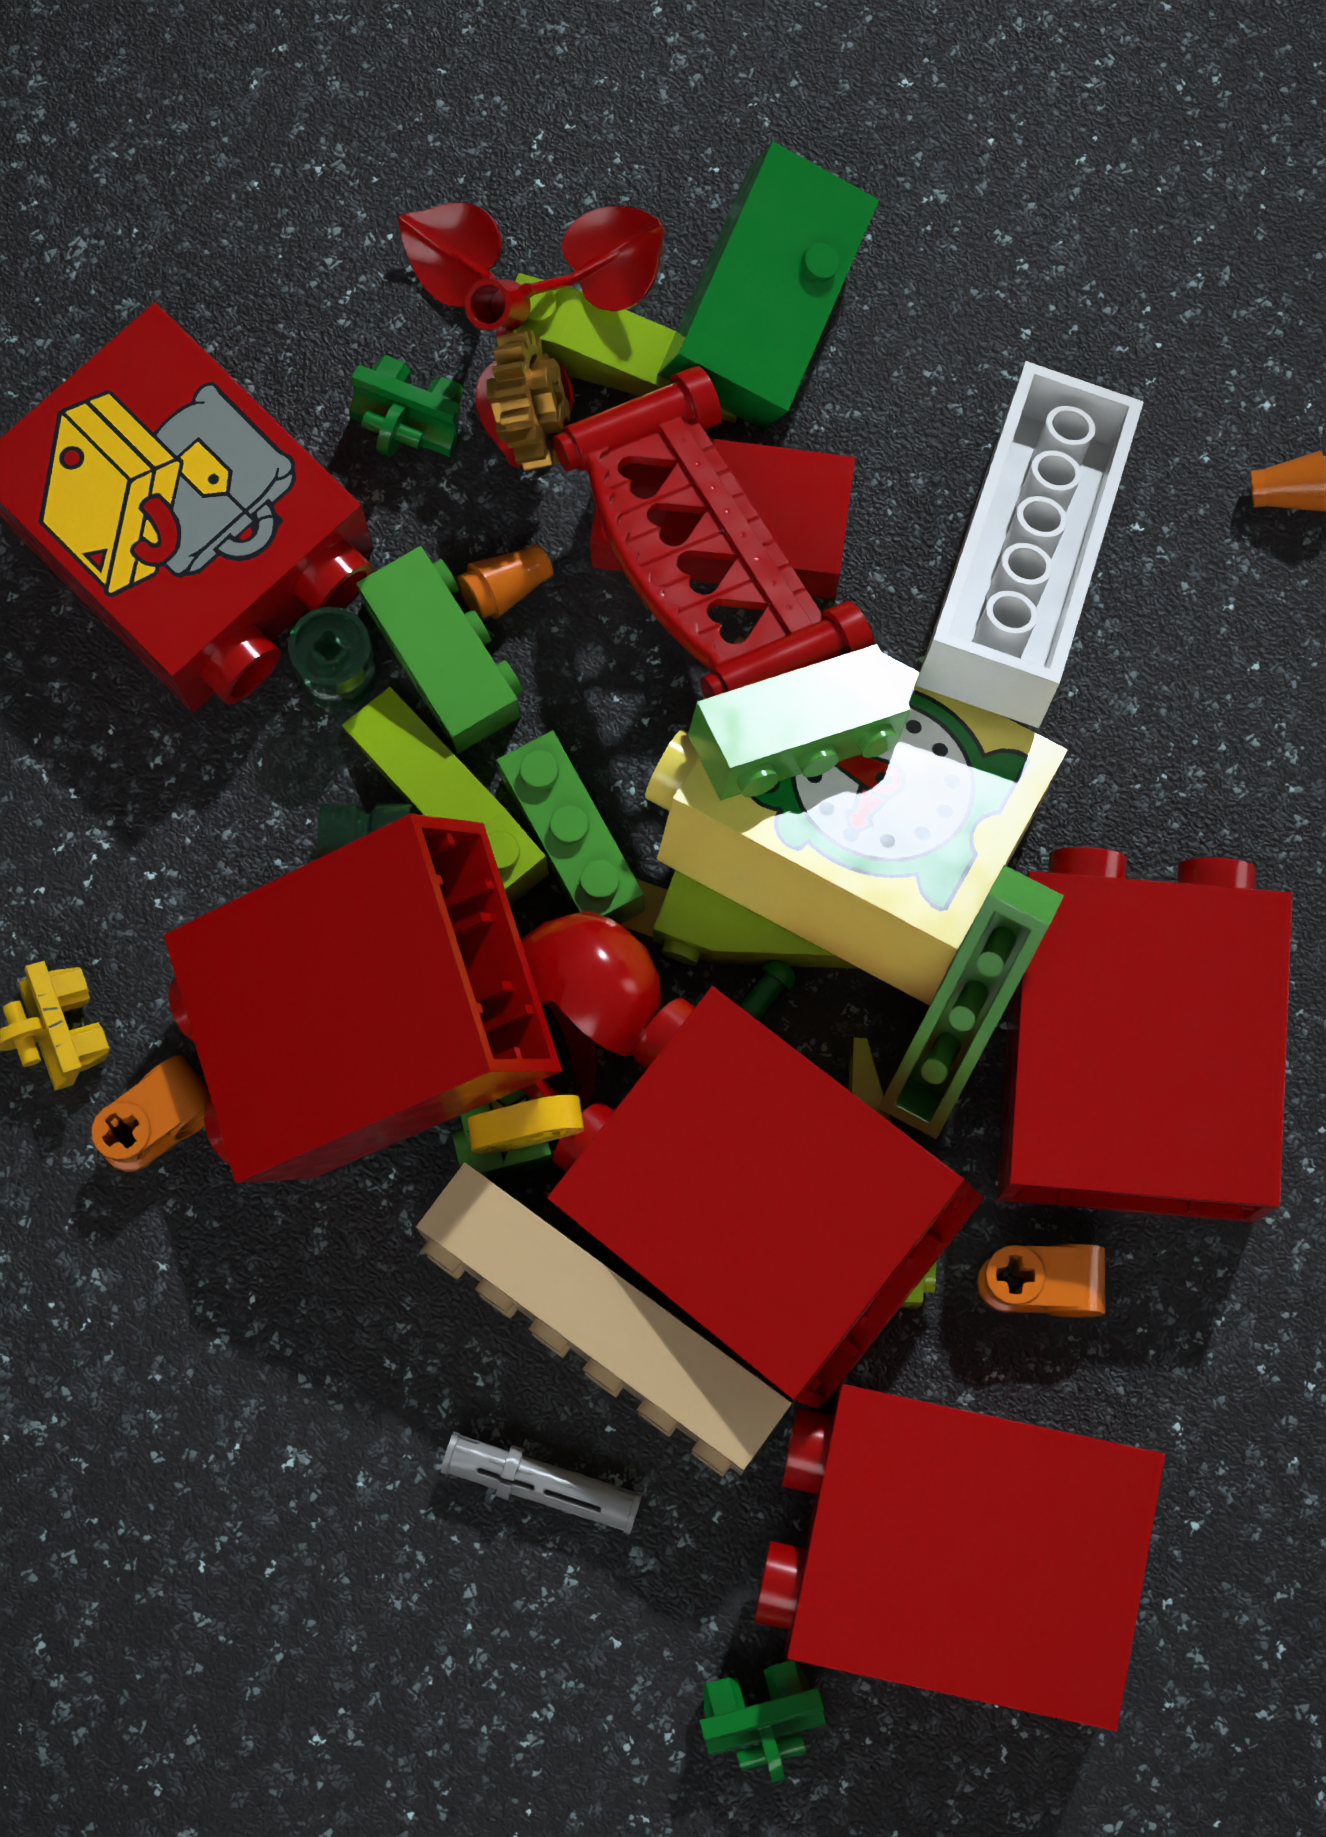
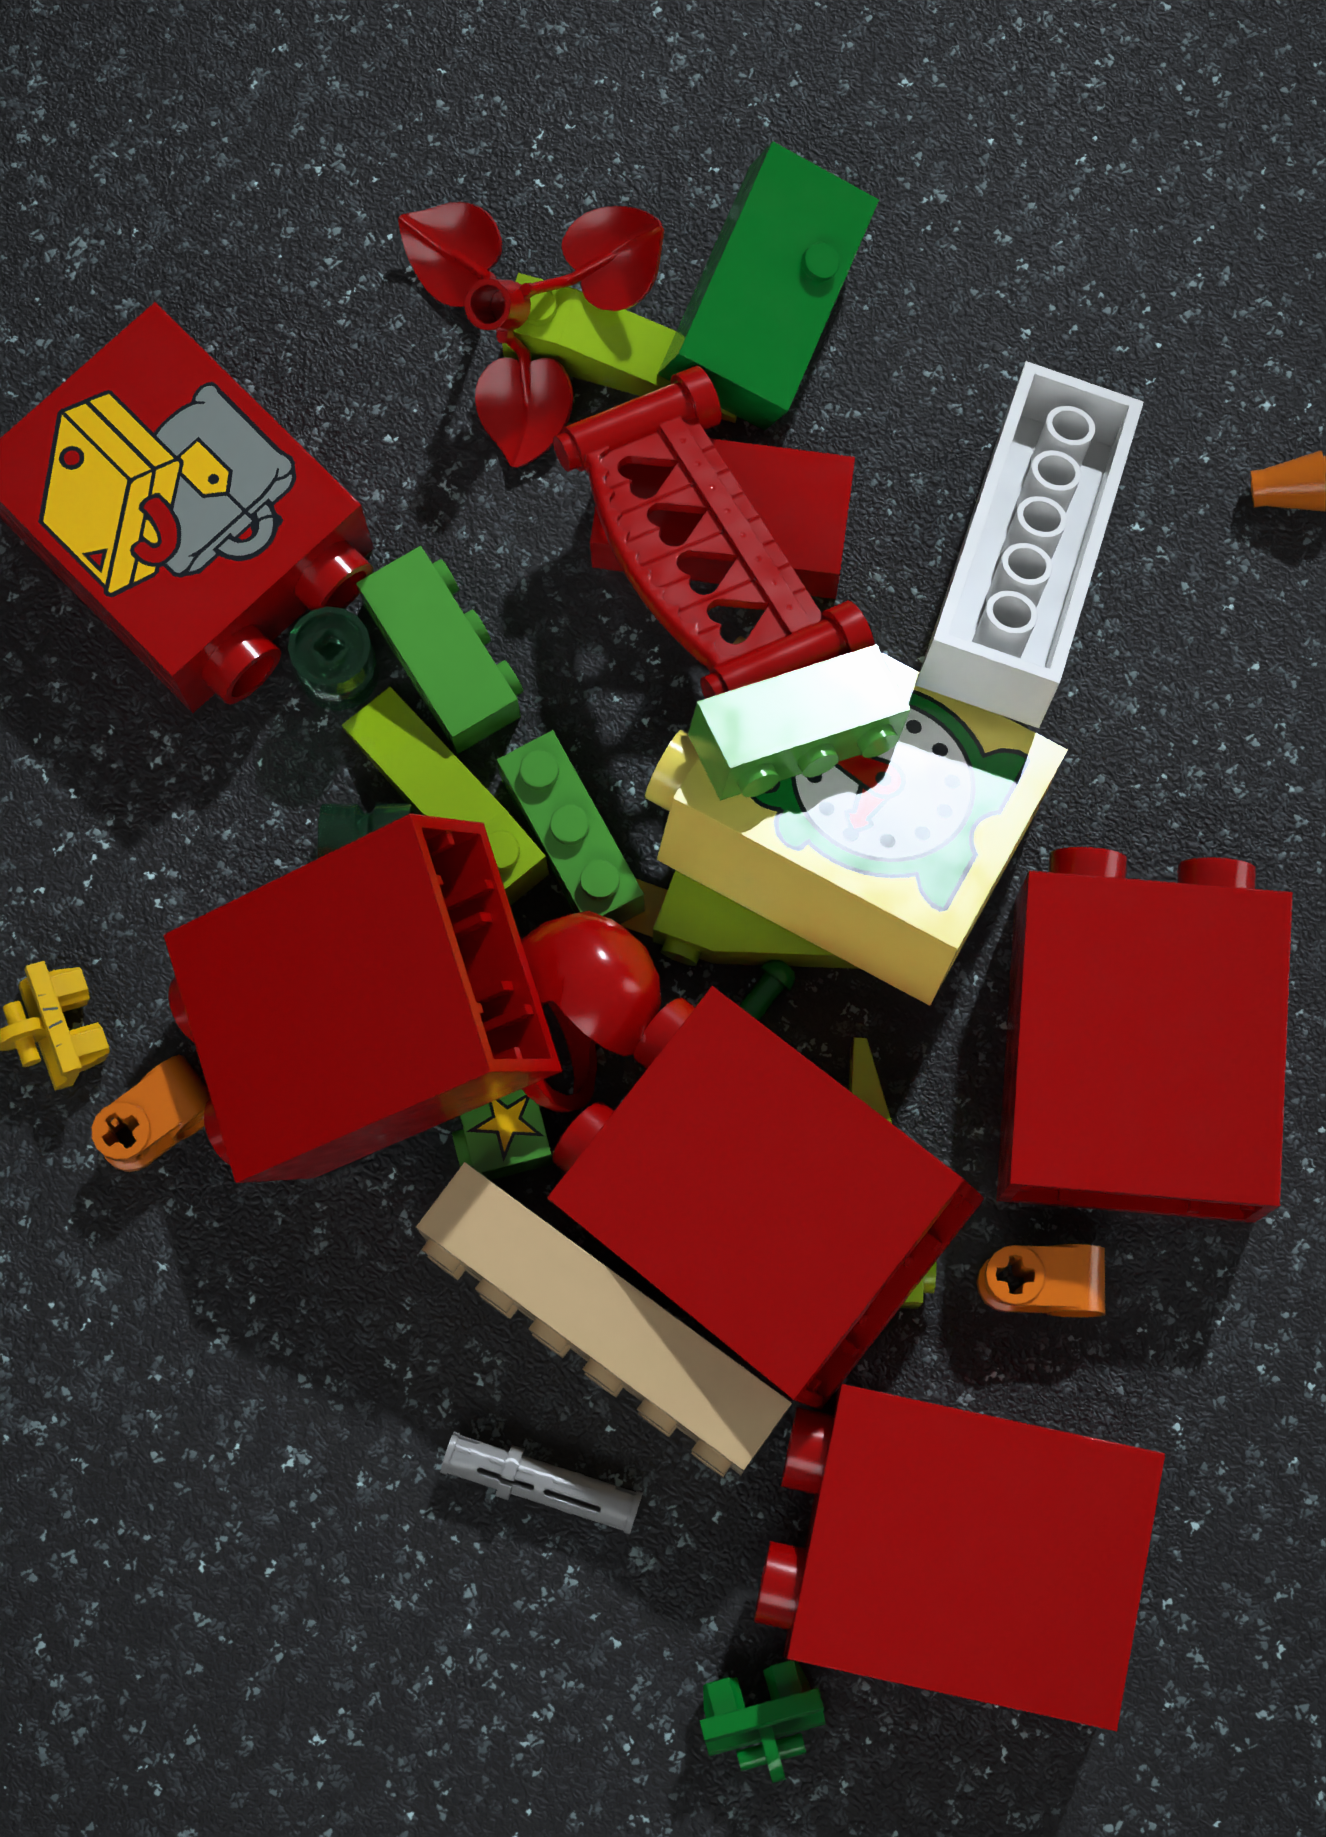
green hips [349,355,463,457] -> none
orange cone [457,543,554,620] -> none
yellow beam [467,1095,584,1154] -> none
pearl gold gear [486,329,570,471] -> none
bright green brick [878,865,1064,1139] -> none

